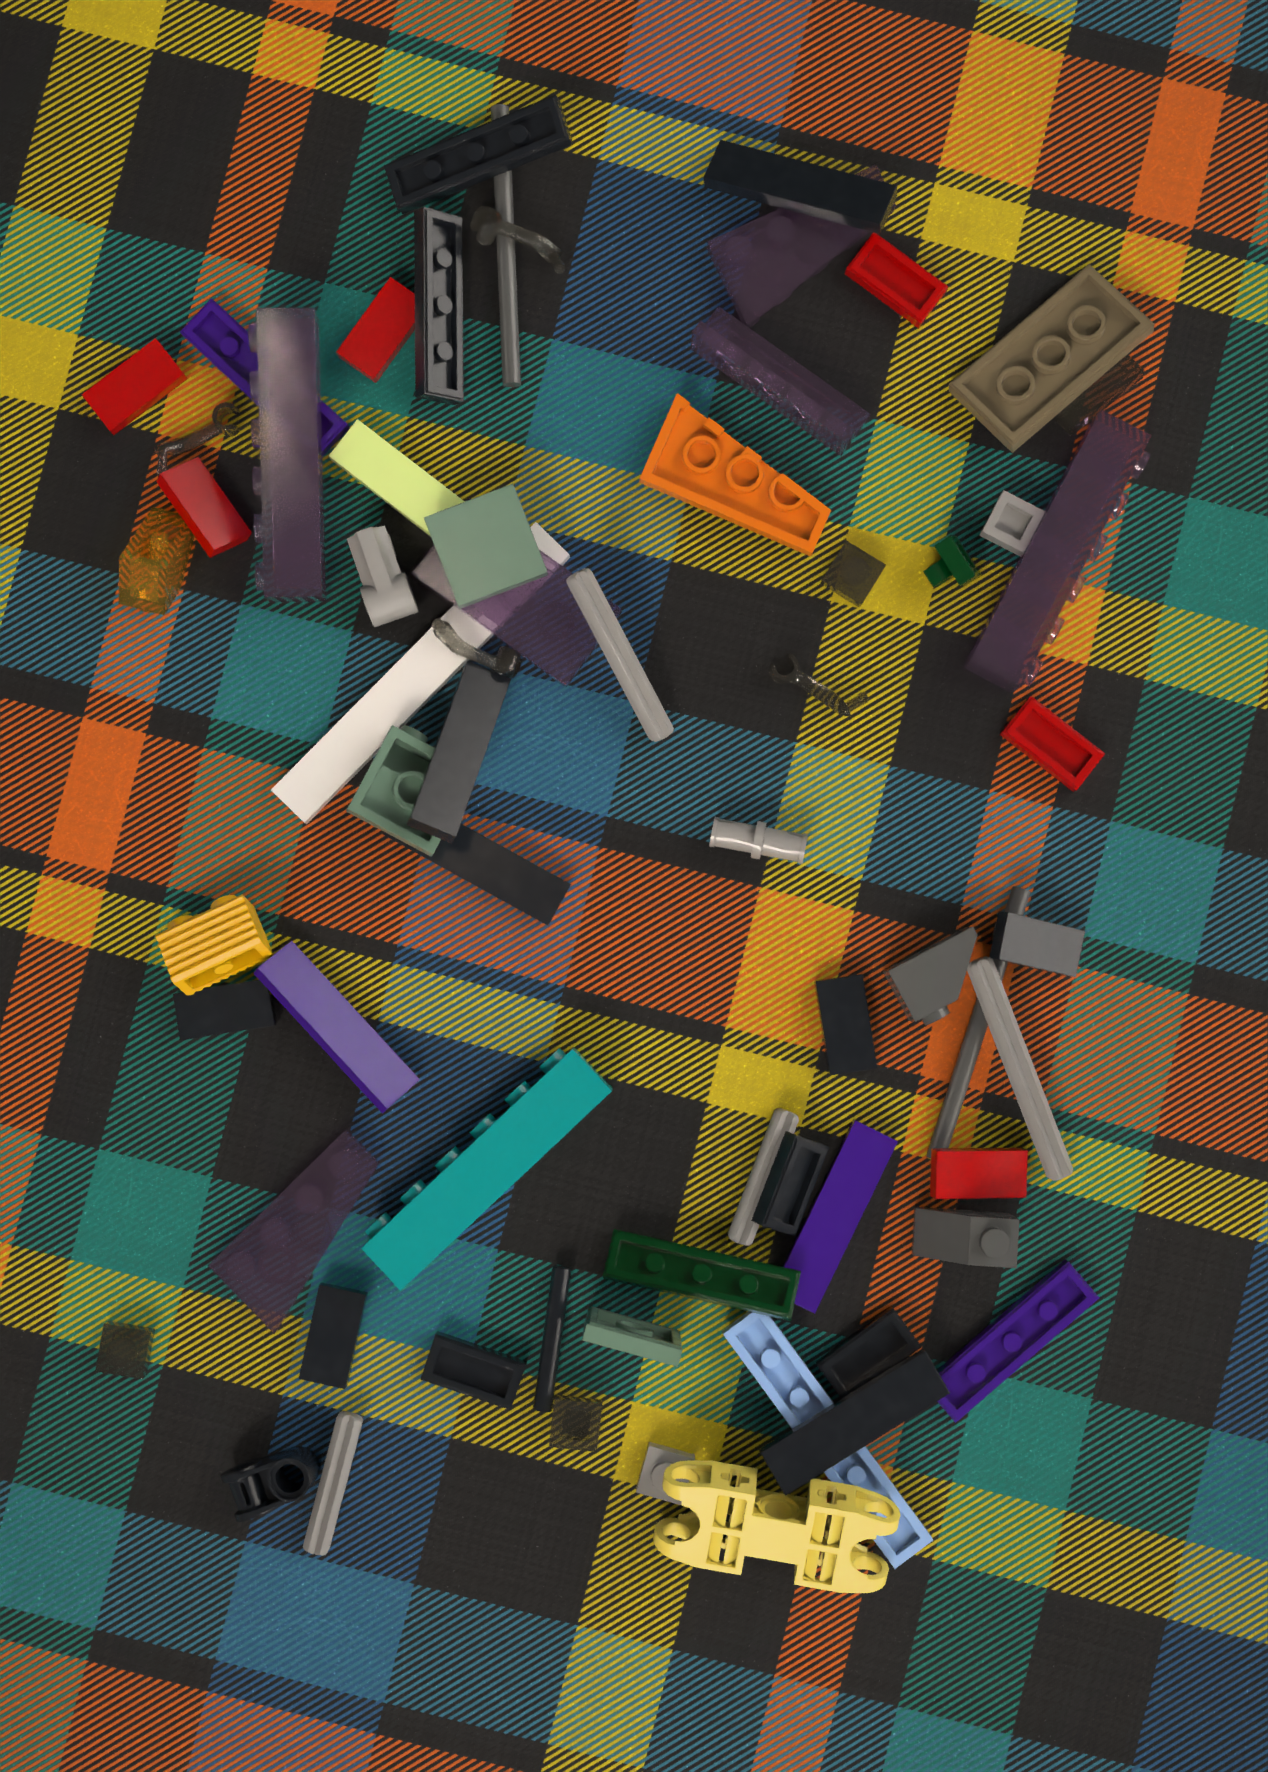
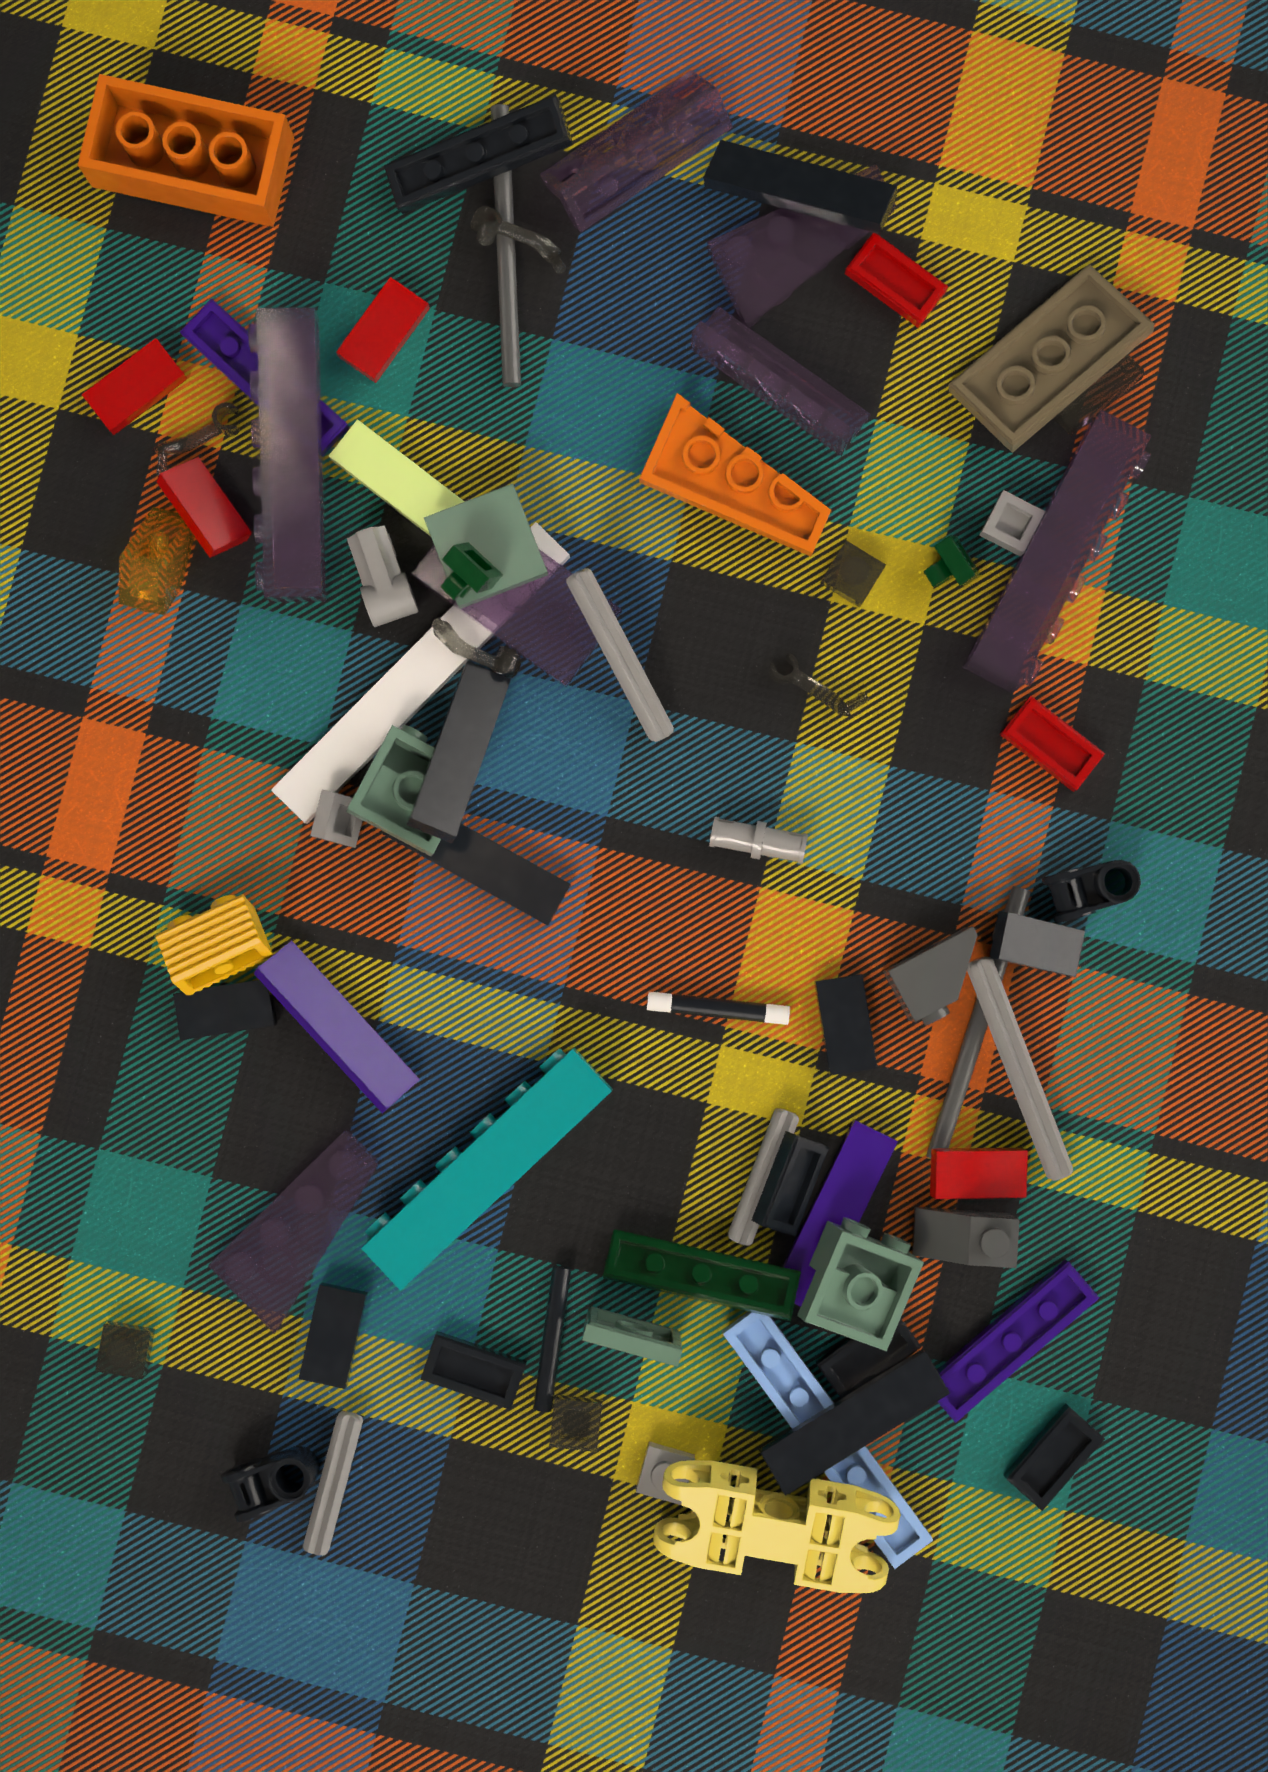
black tile [414,207,464,405] -> none
none -> orange brick [77,74,294,227]
none -> light grey plate [310,790,363,848]
none -> dark green tile [440,542,503,600]
none -> clear purple fence [540,70,733,233]
none -> black bar [647,991,790,1025]
none -> sand green plate [797,1217,924,1351]
none -> black tile [1004,1403,1105,1511]
none -> black piece [1042,860,1141,924]

